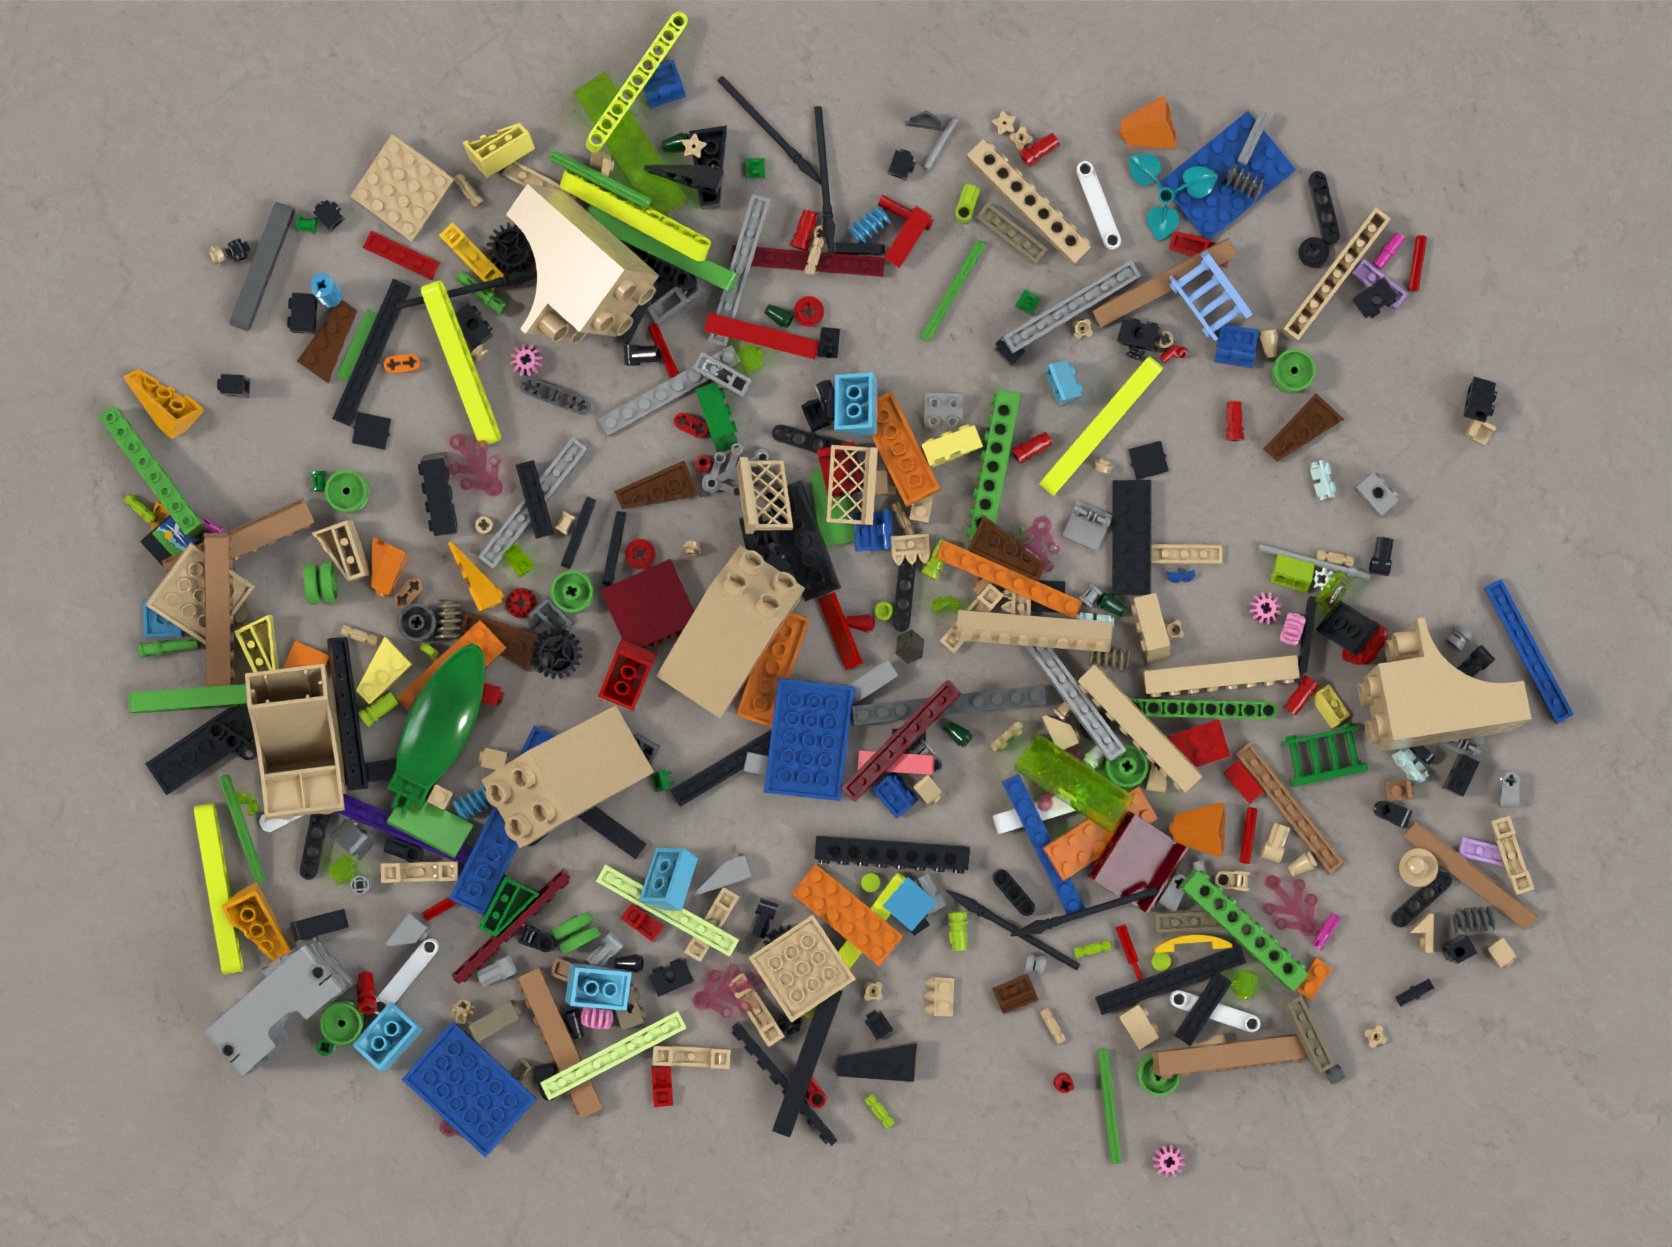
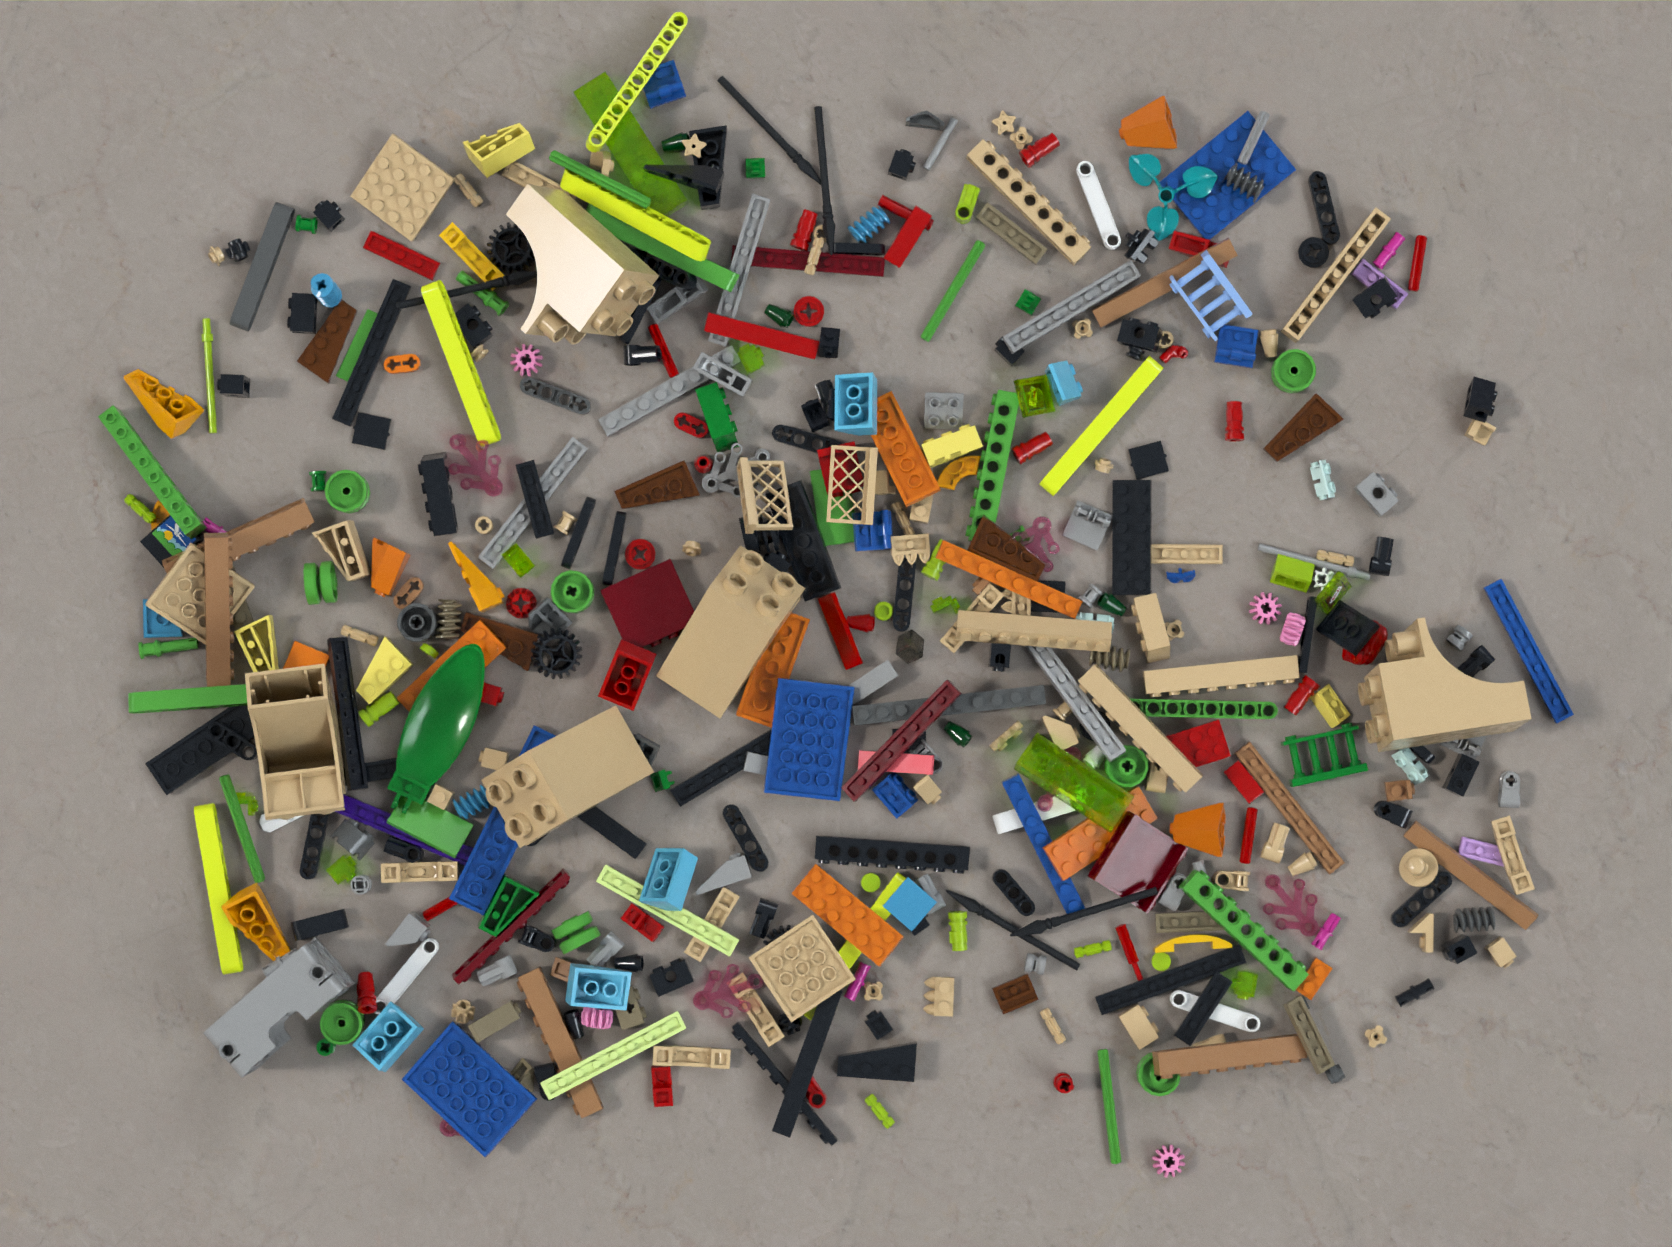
none -> lime bar [201,318,217,433]
none -> black beam [723,804,769,872]
none -> dark pink pin [844,962,871,1002]
none -> light orange tile [937,456,981,490]
none -> black brick [988,643,1011,672]
none -> clear neon green tile [1014,374,1055,418]
none -> black hips [1124,228,1159,264]

